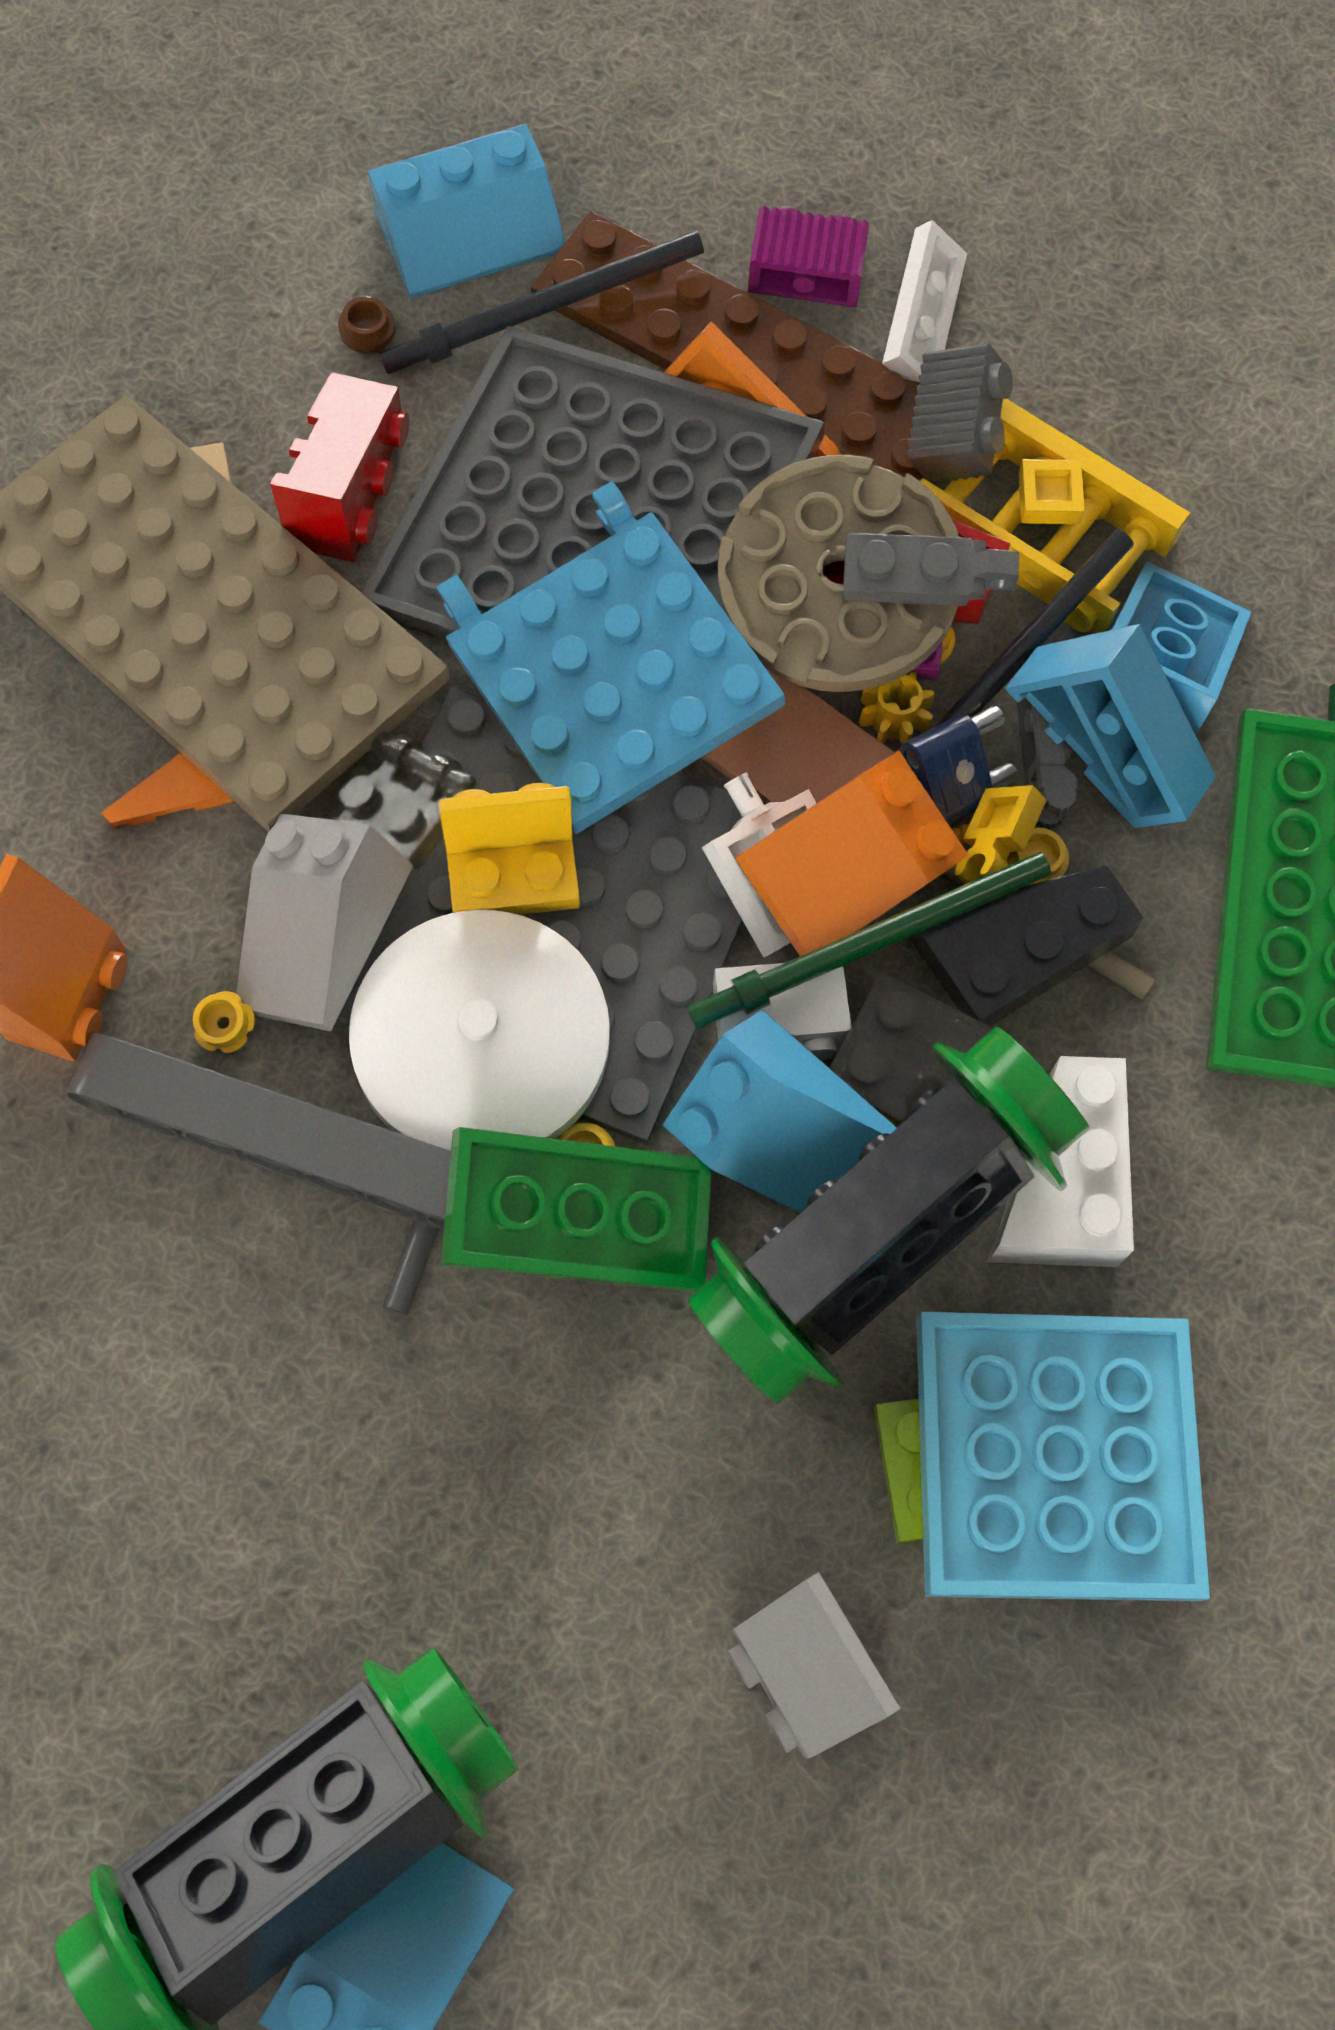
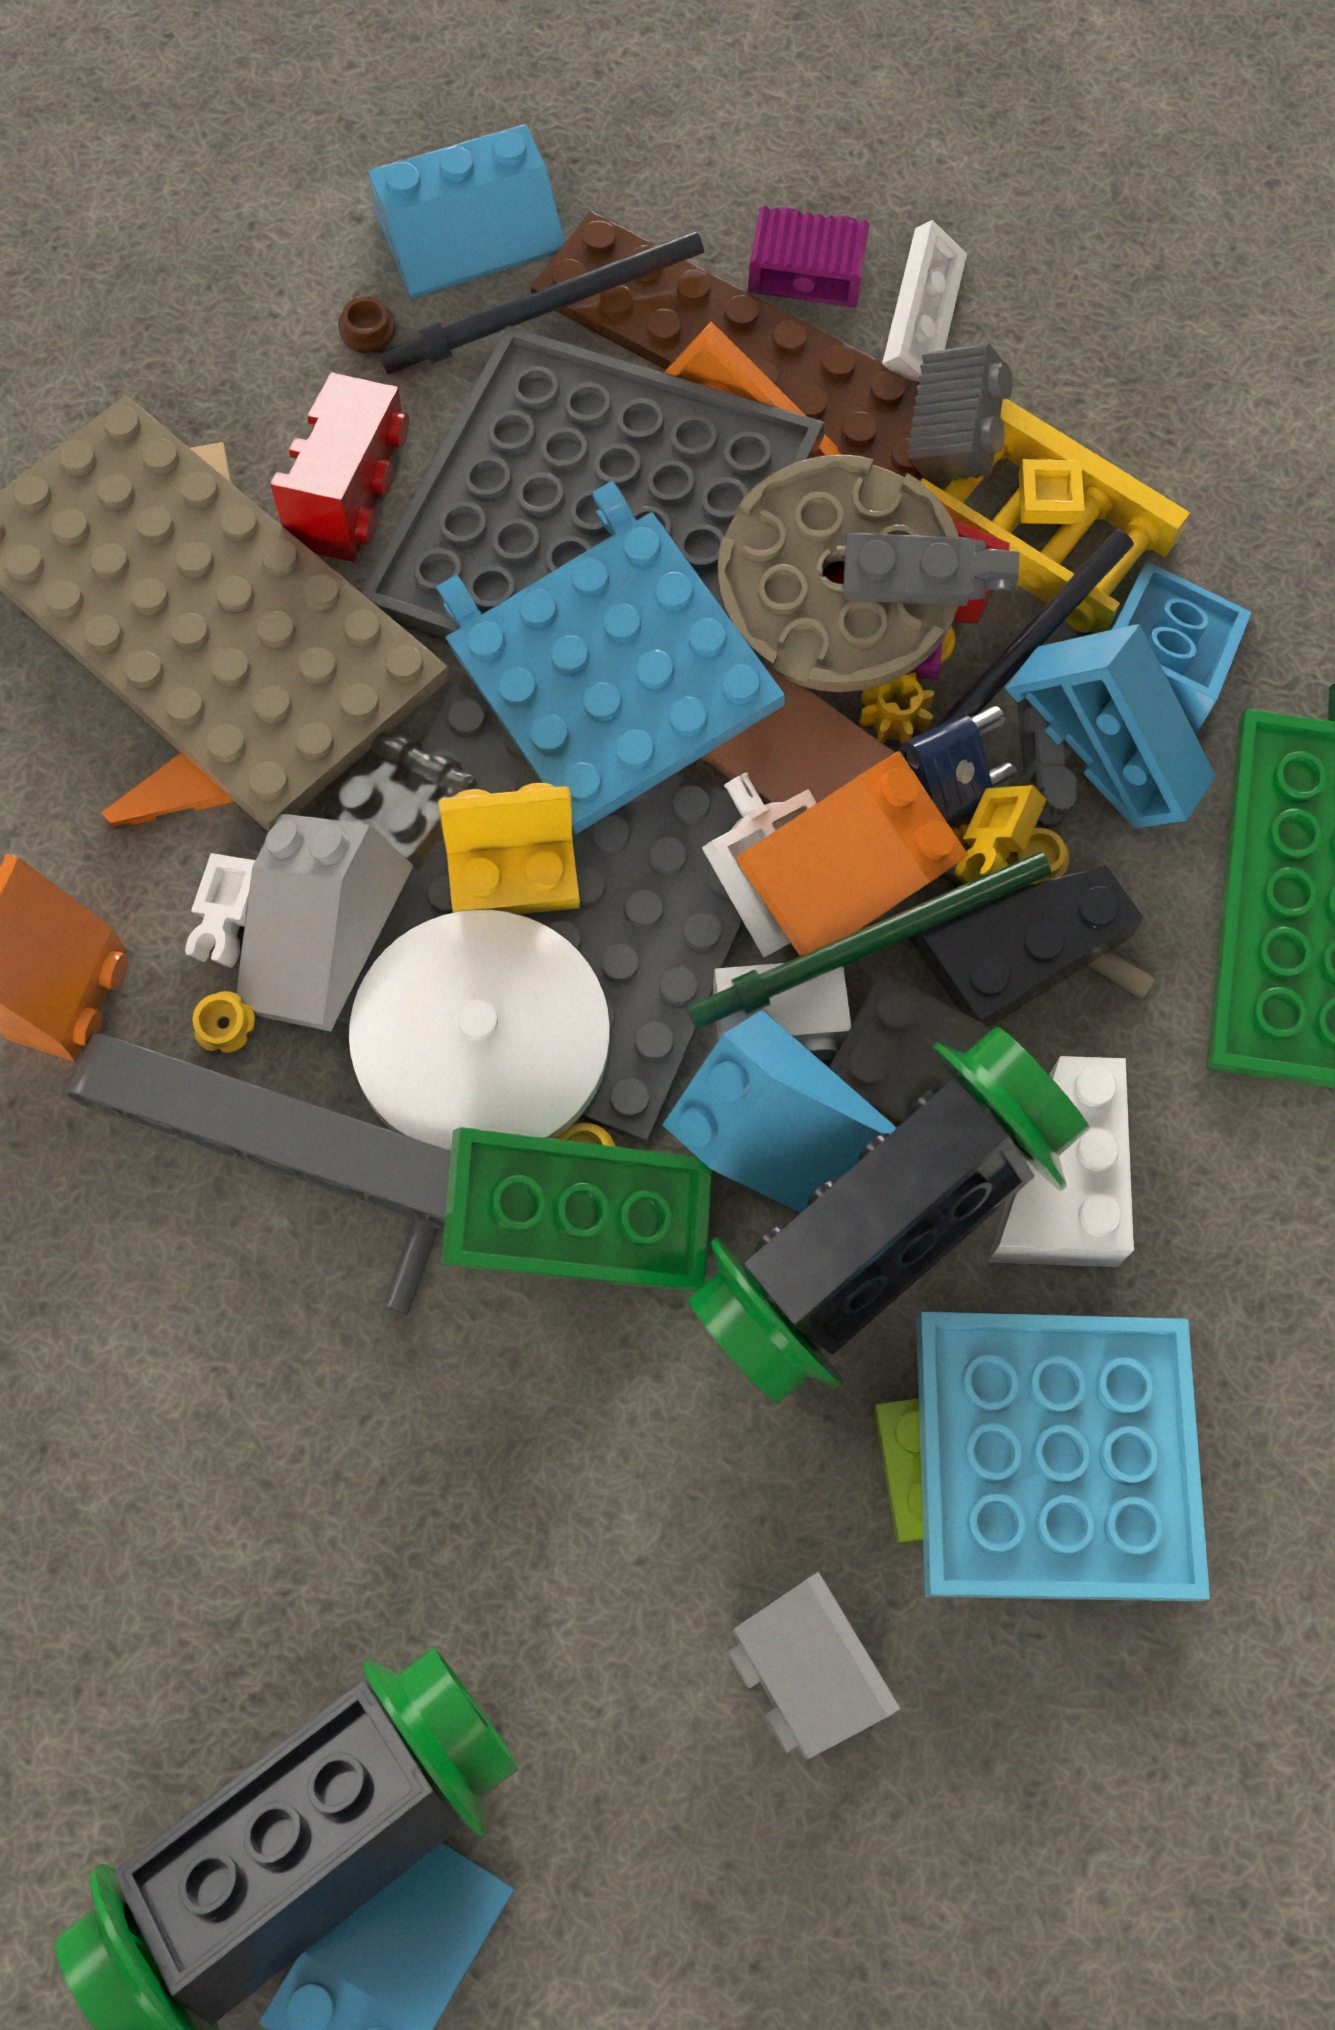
none -> white plate [185,853,255,968]

